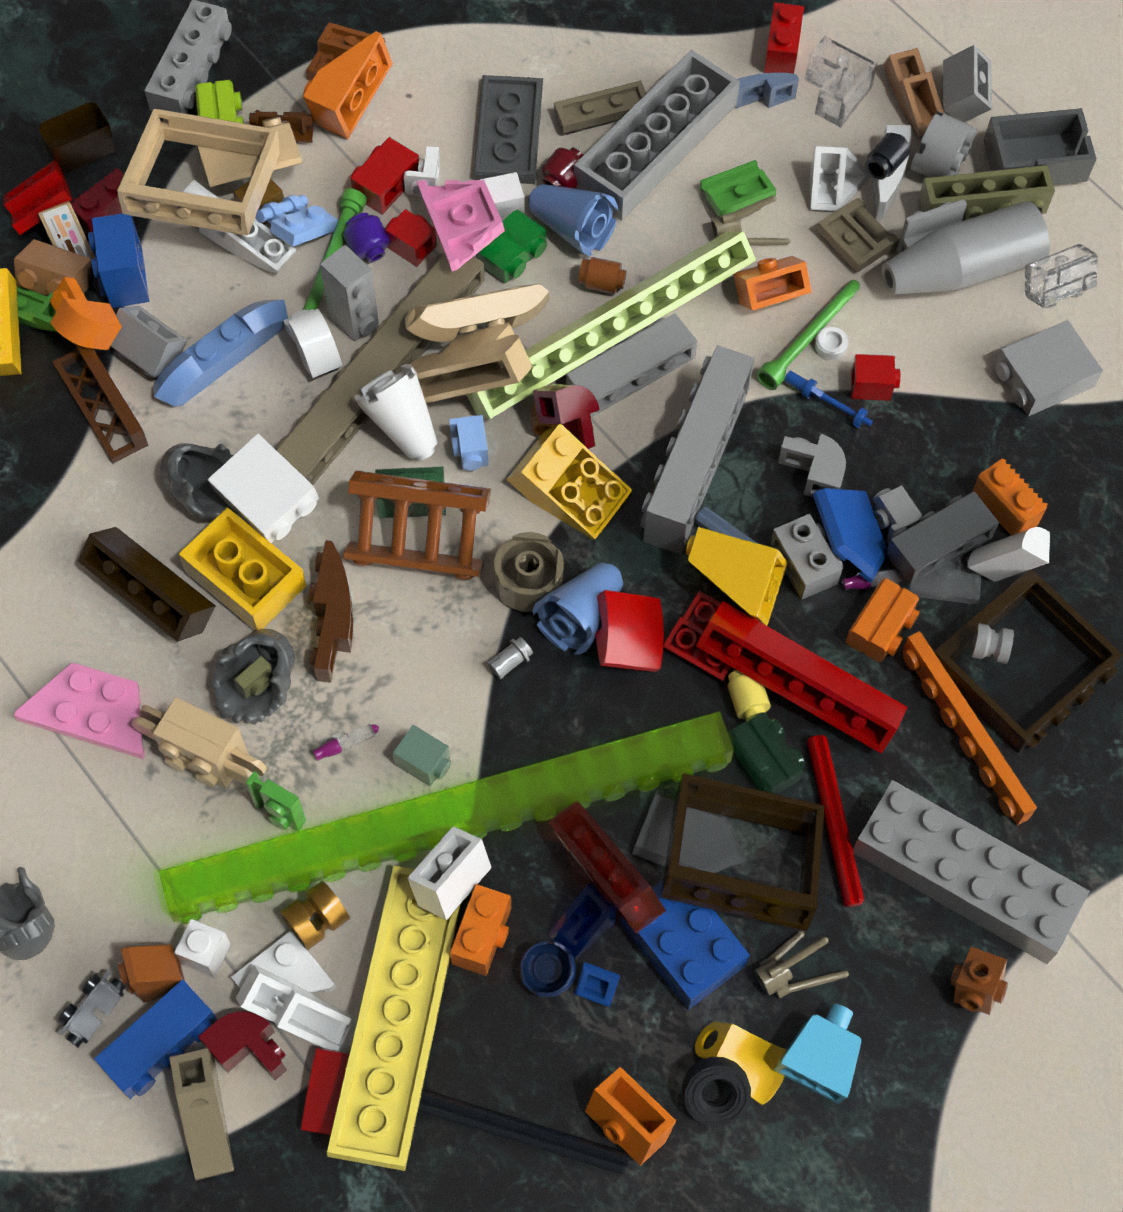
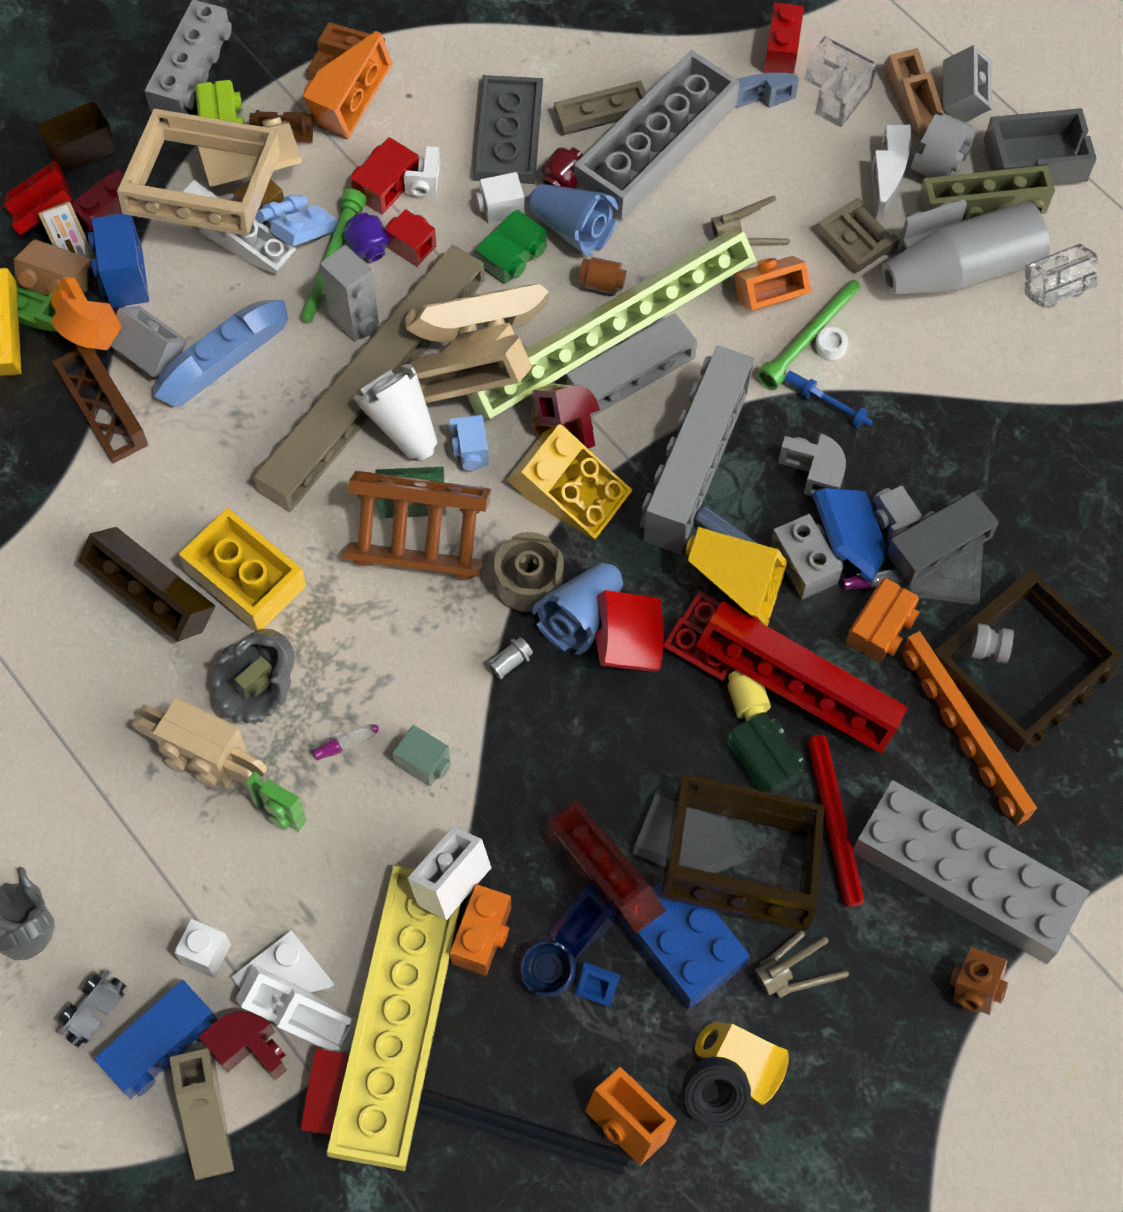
bright pink wing [14,663,145,759] -> none
dark orange slope [118,944,185,1003] -> none
clear neon green brick [159,711,734,924] -> none
dark grey hair [160,443,237,521] -> none
white brick [208,434,320,543] -> none
pearl gold wheel [280,880,350,950] -> none
white brick [283,309,343,378] -> none
reddish brown slope [309,540,354,683] -> none
bright pink wing [417,180,505,271] -> none
bright green plate [700,160,776,216] -> none
medium azure torso [774,1004,861,1104] -> none
white slope [810,146,871,211] -> none
red brick [851,354,901,401] -> none
black brick [865,133,910,180] -> none
white brick [968,527,1050,582] -> none
orange brick [971,459,1047,536] -> none
light grey brick [994,320,1103,416] -> none

